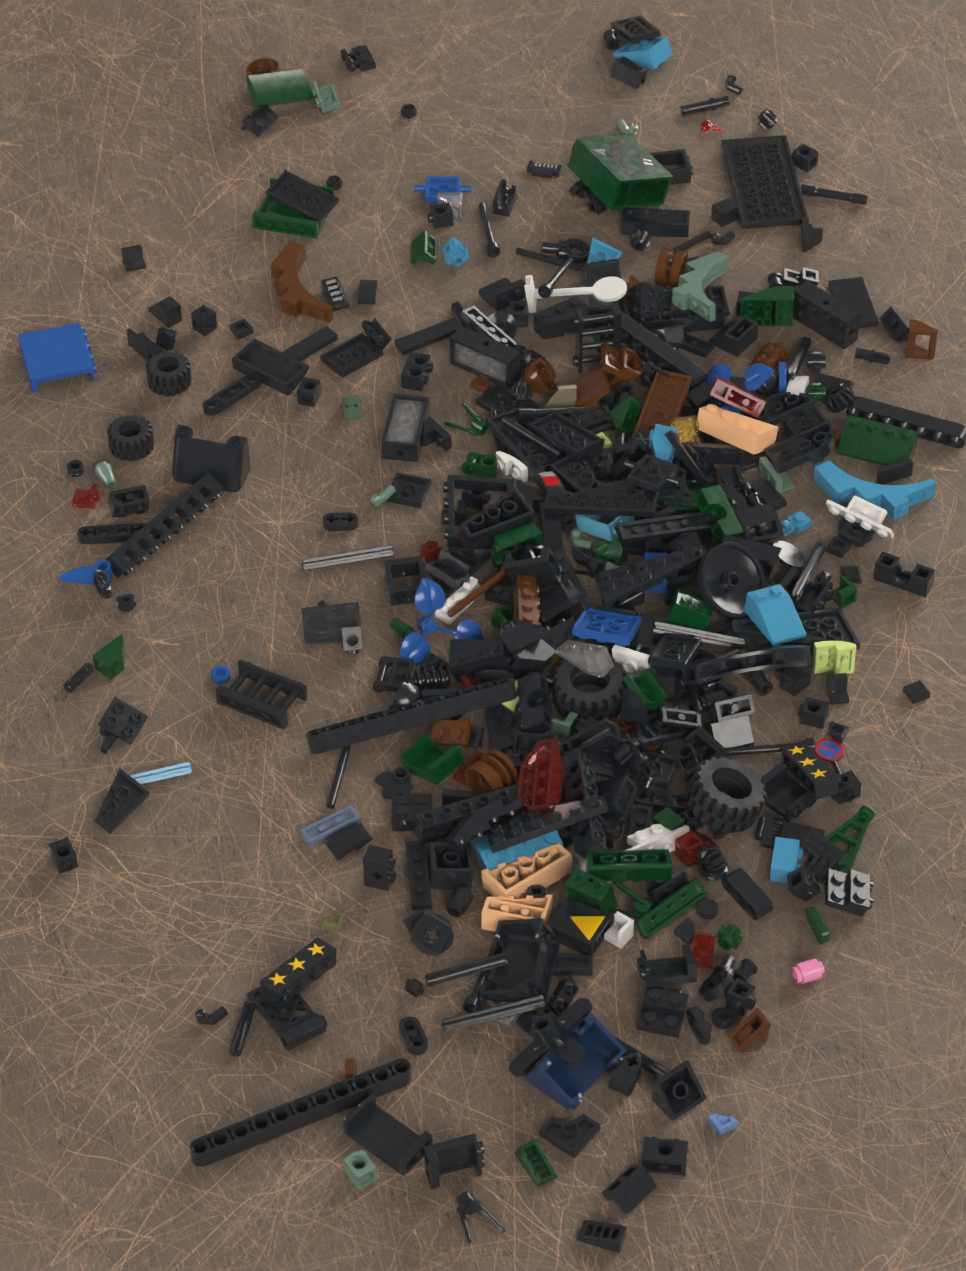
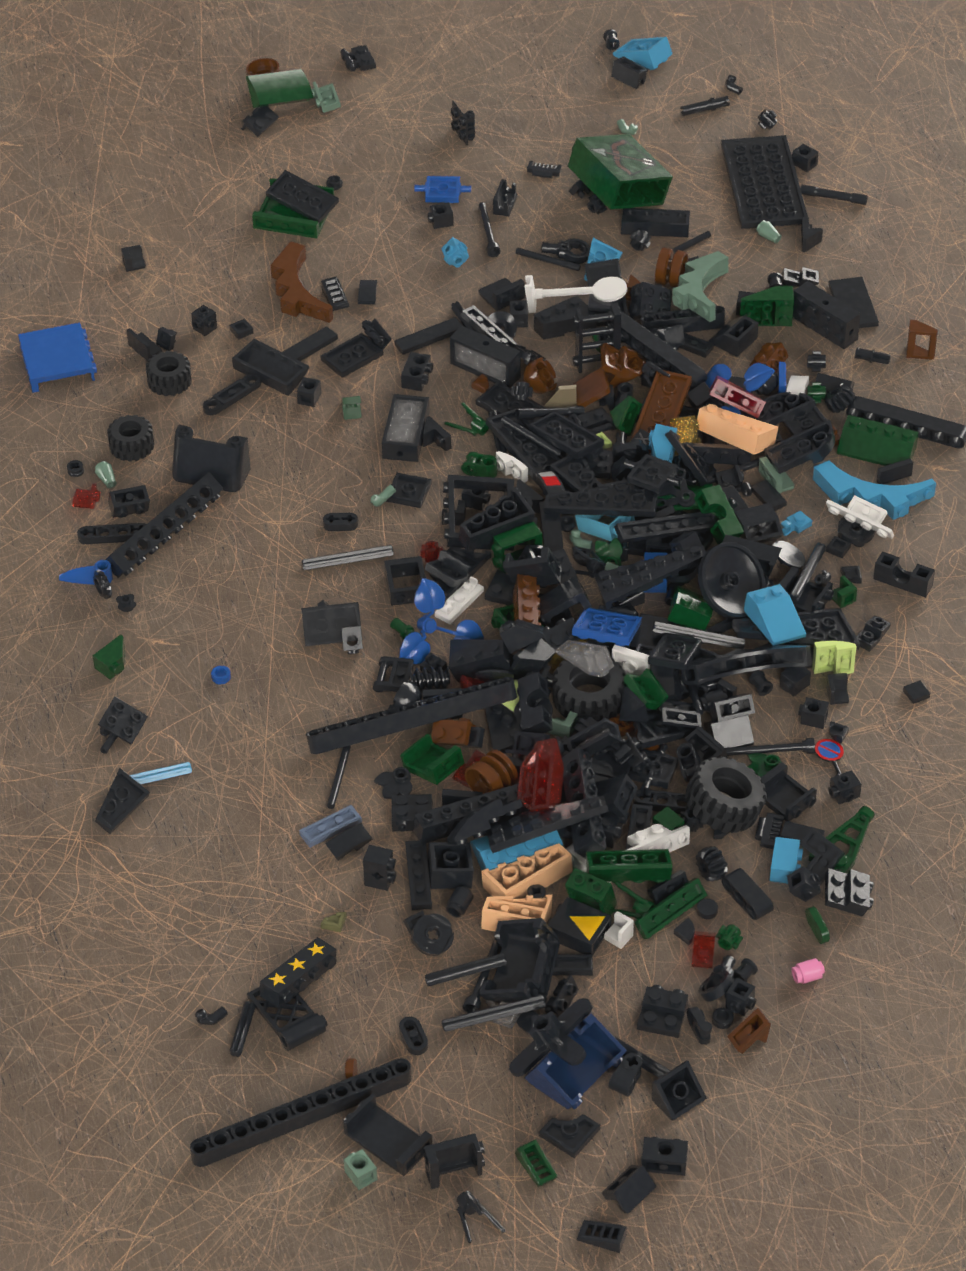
black brick [49,837,78,874] -> none
black axle [63,663,94,693] -> none
black slope [148,296,182,328] -> none
black fence [216,660,308,730] -> none
black plate [401,104,417,119] -> none
black plate [404,978,424,997] -> none
dark green panel [411,230,438,265] -> none
clear slope [437,193,463,222] -> none
reddish brown piece [447,564,509,617] -> none
black piece [538,257,574,298] -> none
black plate [611,15,661,44] -> none
black panel [636,944,697,987] -> none
black window [650,149,694,185] -> none
clear red slope [675,830,720,868] -> none
clear red hand [700,120,724,133] -> none
black slope [705,285,730,316] -> none
medium blue tile [708,1113,738,1136] -> none
black arm [710,231,735,245] -> none
black brick [711,198,738,227] -> none
black bush [745,492,764,507] -> none
black brick [782,741,840,800] -> none
black axle [786,337,811,380] -> none
black panel [879,306,917,342] -> none
none -> black hinge [451,101,475,145]
none -> dark green plate [747,753,782,778]
none -> sand green cone [756,220,782,244]
none -> black slope [856,615,891,652]

